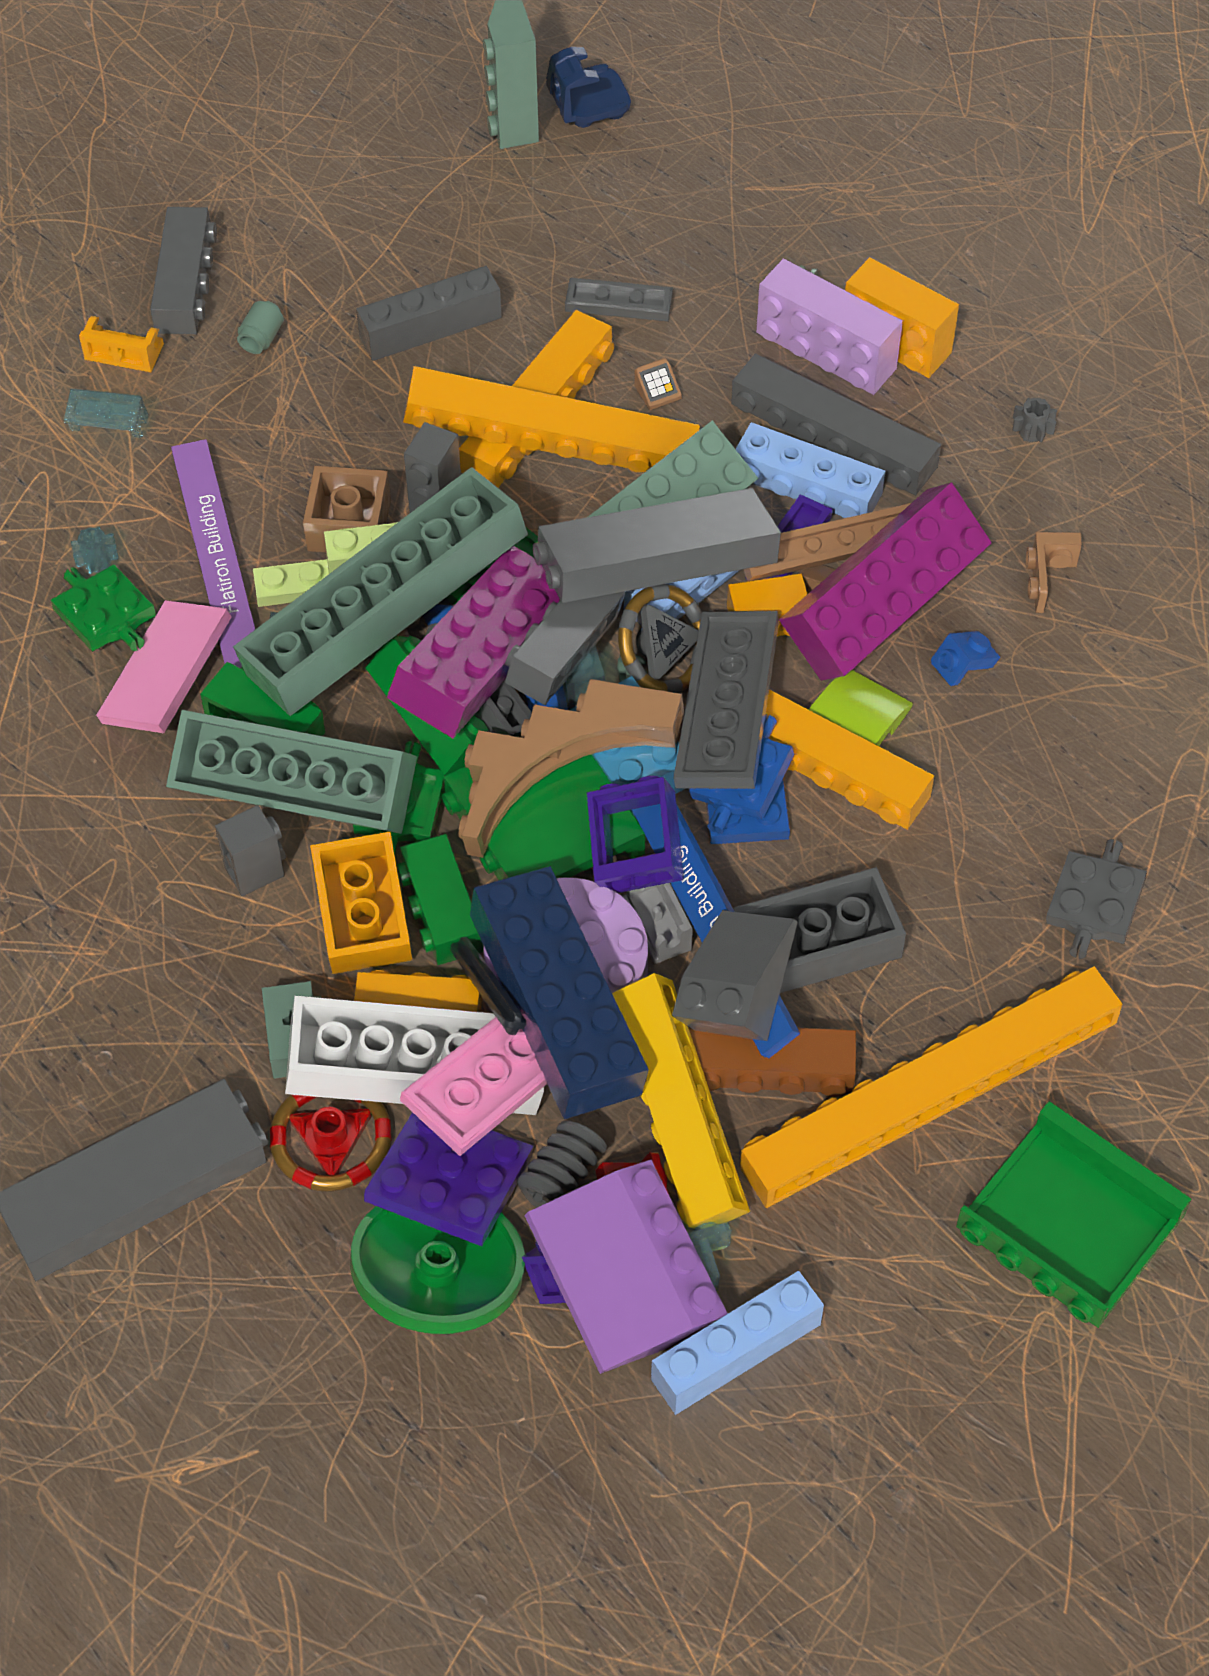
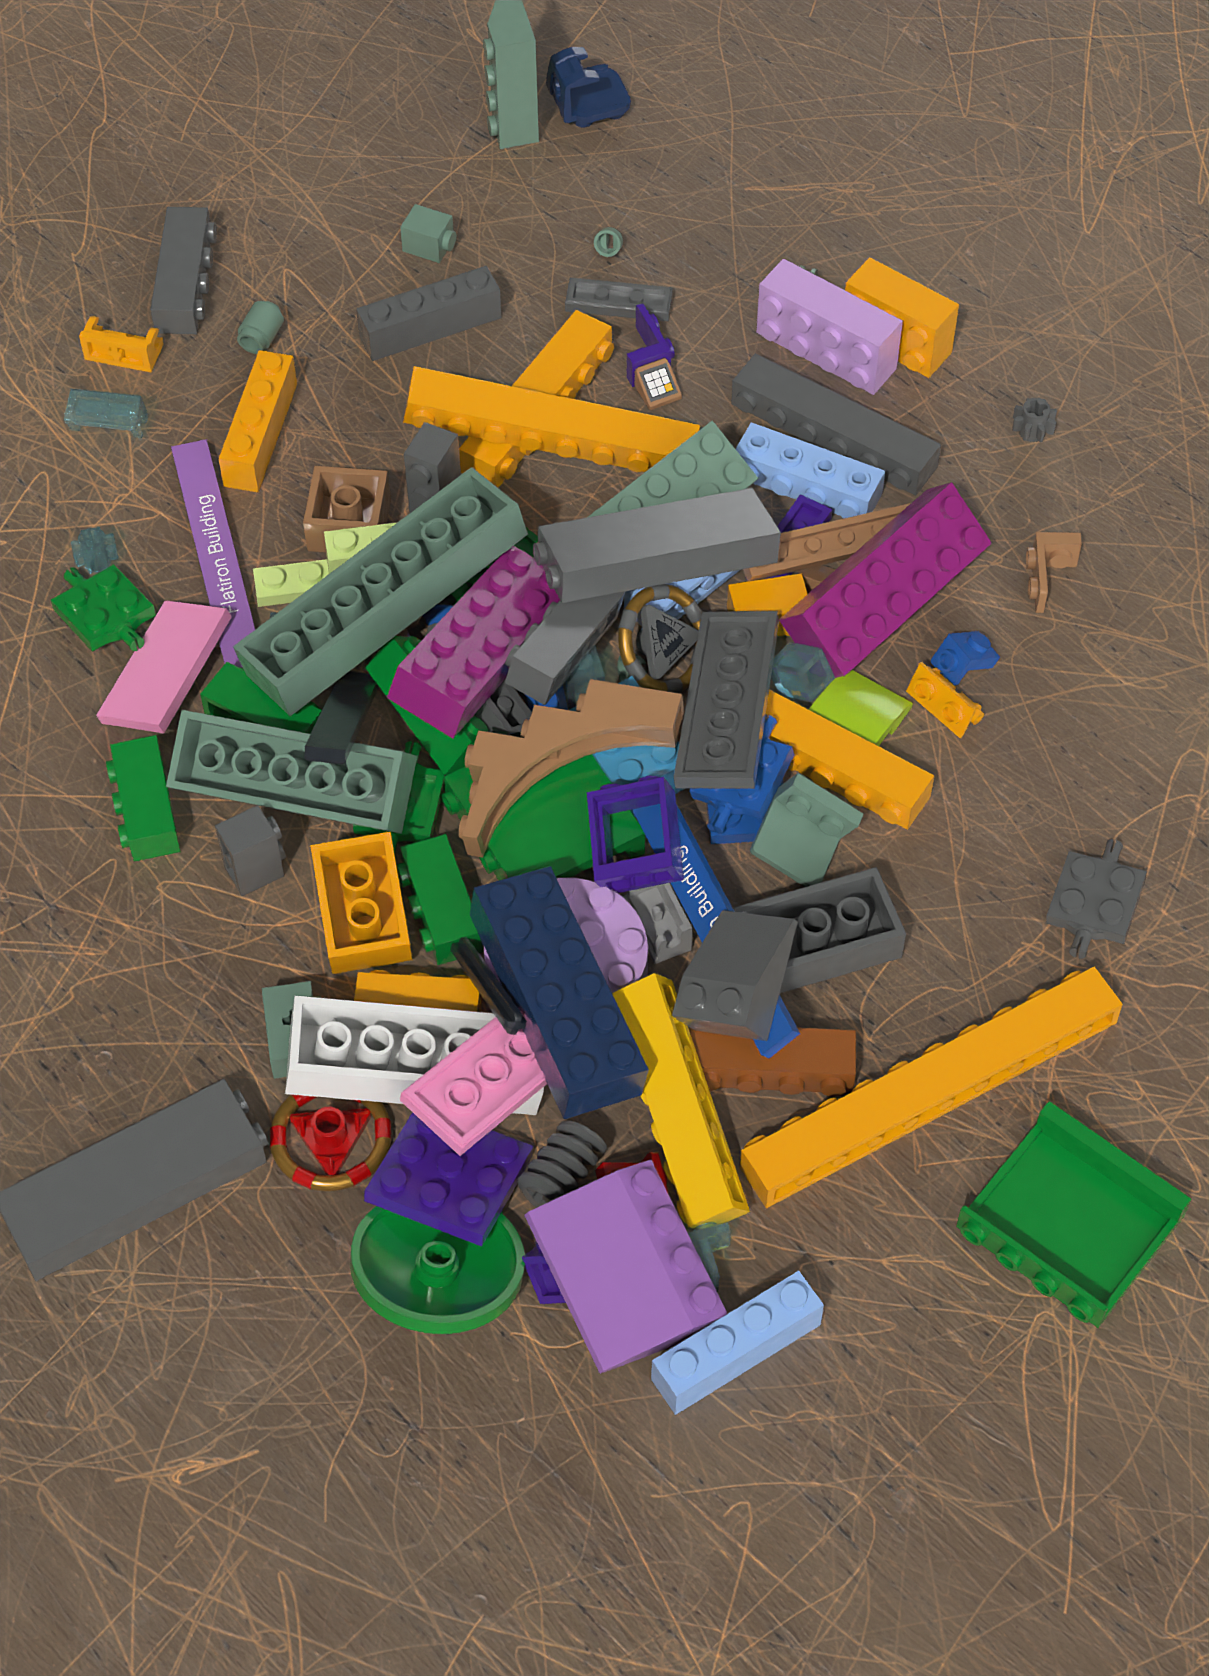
none -> green brick [106,735,181,862]
none -> light orange brick [219,350,297,493]
none -> black tile [304,672,379,764]
none -> sand green brick [400,204,457,263]
none -> sand green hinge [594,227,623,257]
none -> dark purple bracket [627,303,675,387]
none -> sand green bracket [750,773,863,887]
none -> clear light blue brick [771,642,835,702]
none -> light orange hinge [906,662,984,738]

